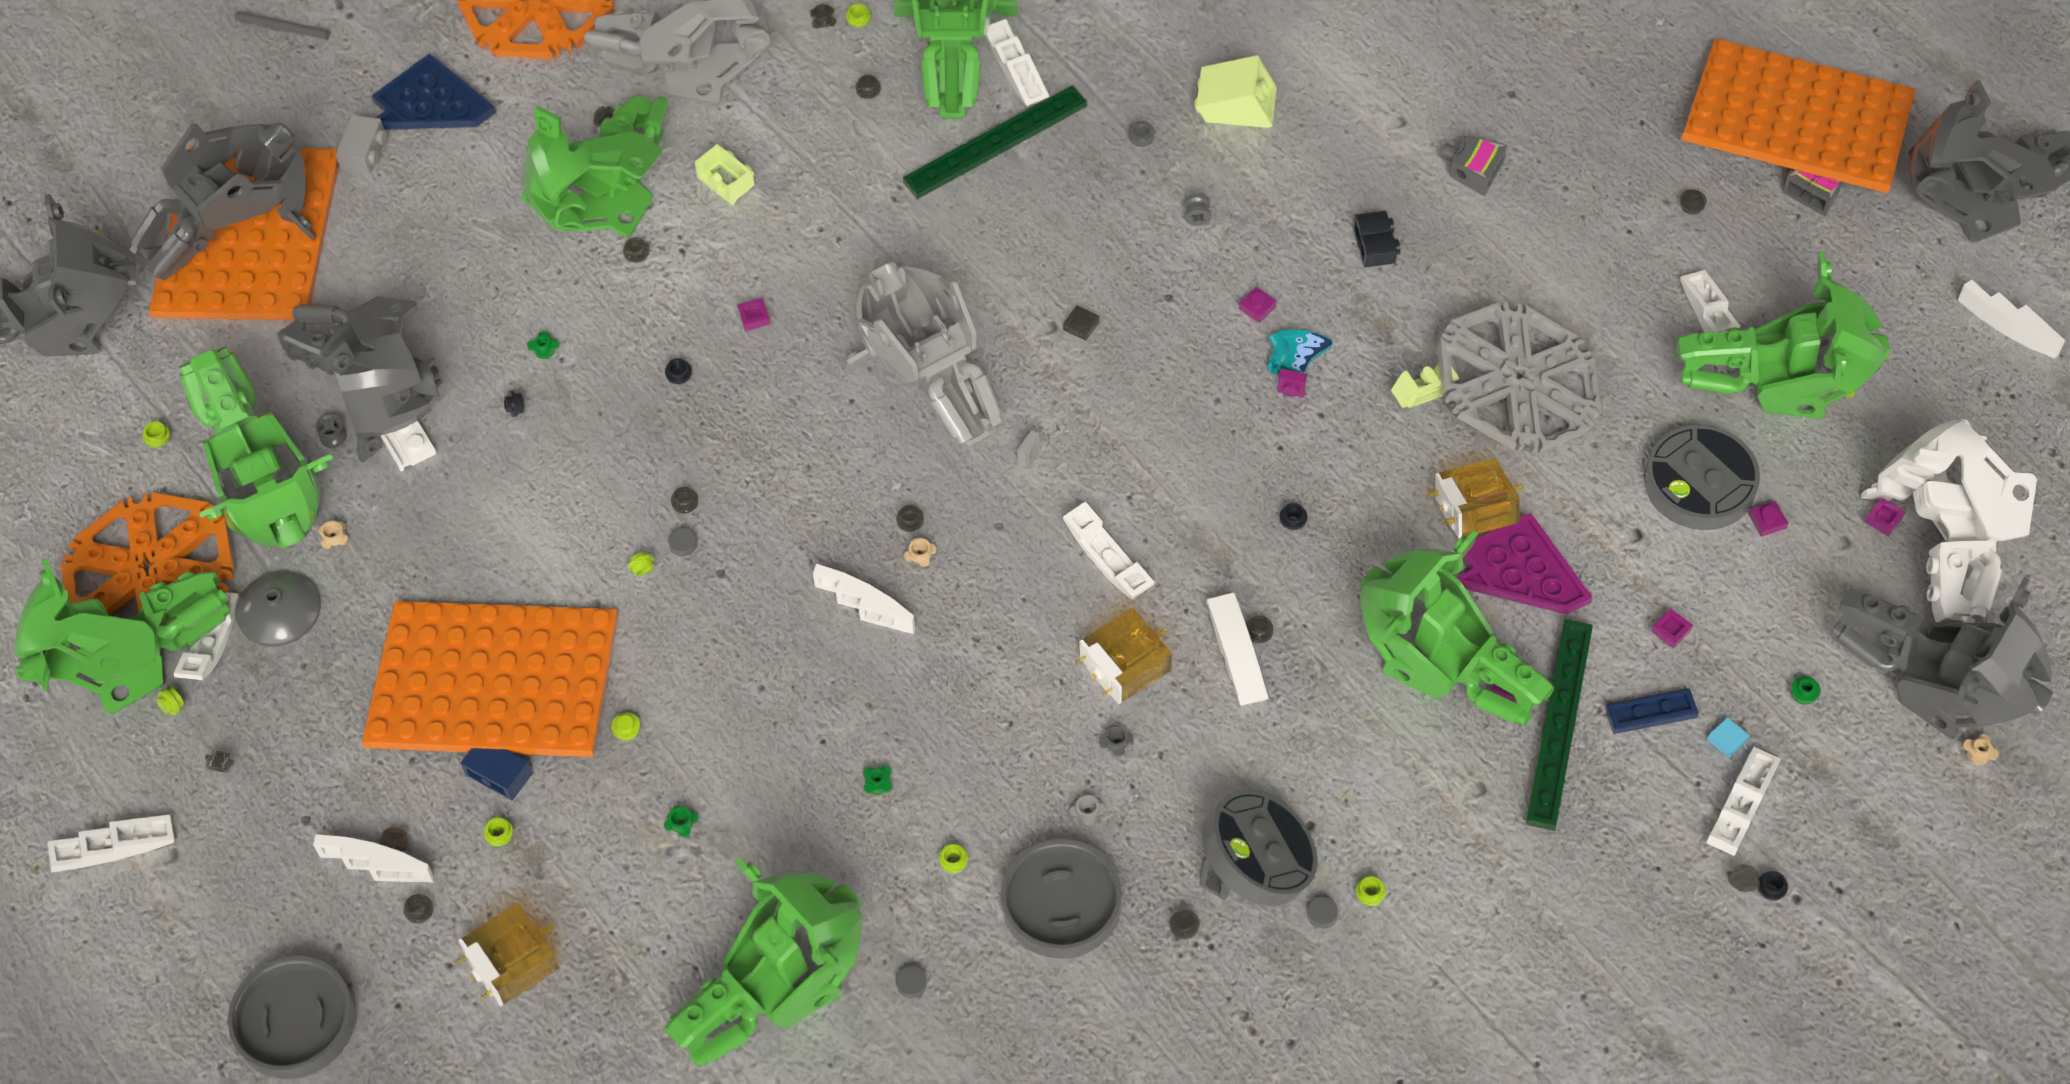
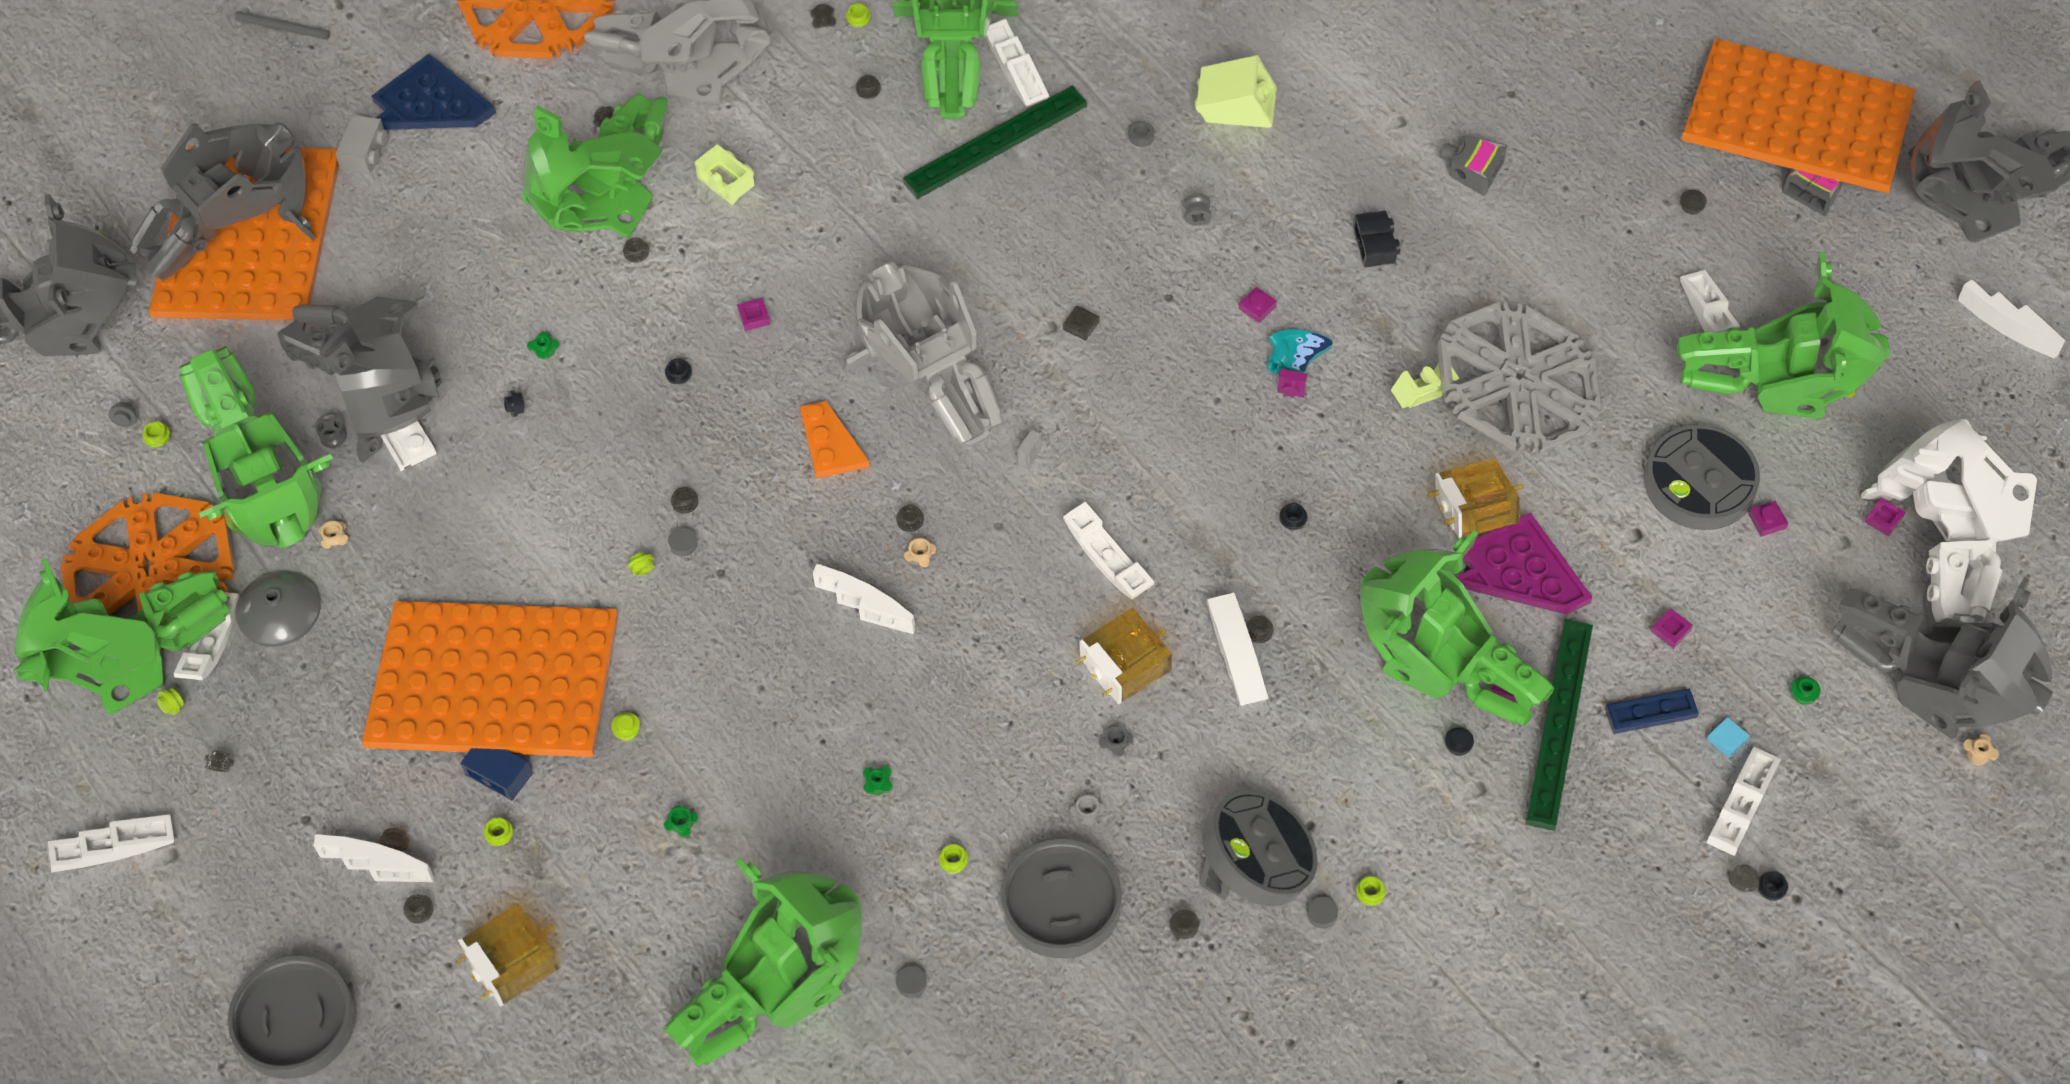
none -> dark grey plate [109,402,137,427]
none -> orange wing [800,401,870,479]
none -> black plate [1444,727,1474,756]

